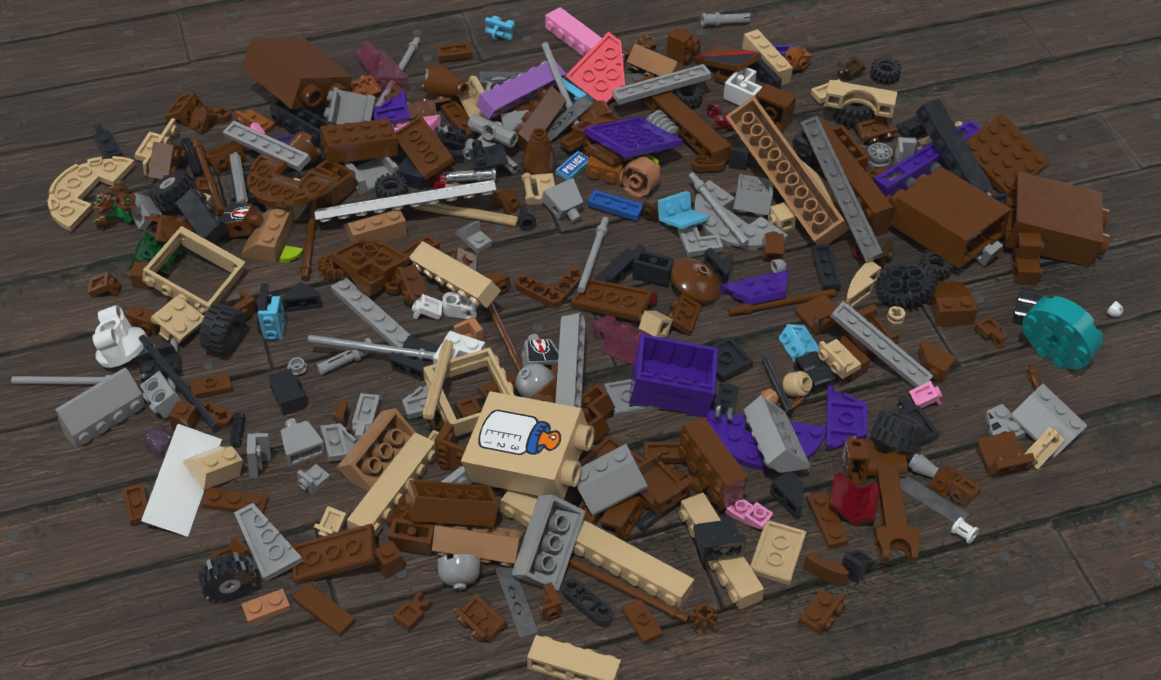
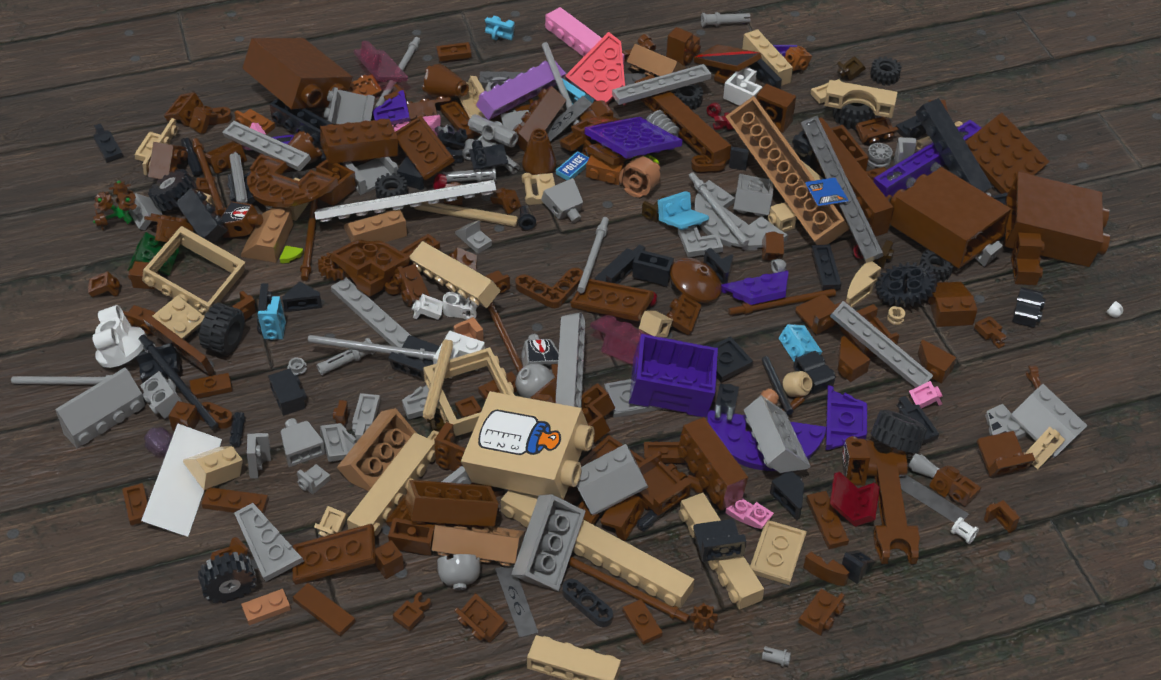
tan plate [47,156,135,232] -> none
reddish brown bracket [540,582,562,621] -> none
blue plate [588,190,642,221] -> none
tan bracket [818,339,861,379] -> none
teal brick [1022,296,1103,370] -> none
none -> reddish brown tile [143,314,215,376]
none -> light grey pin [762,646,791,667]
none -> blue sticker [805,178,849,206]
none -> reddish brown bracket [984,500,1020,533]

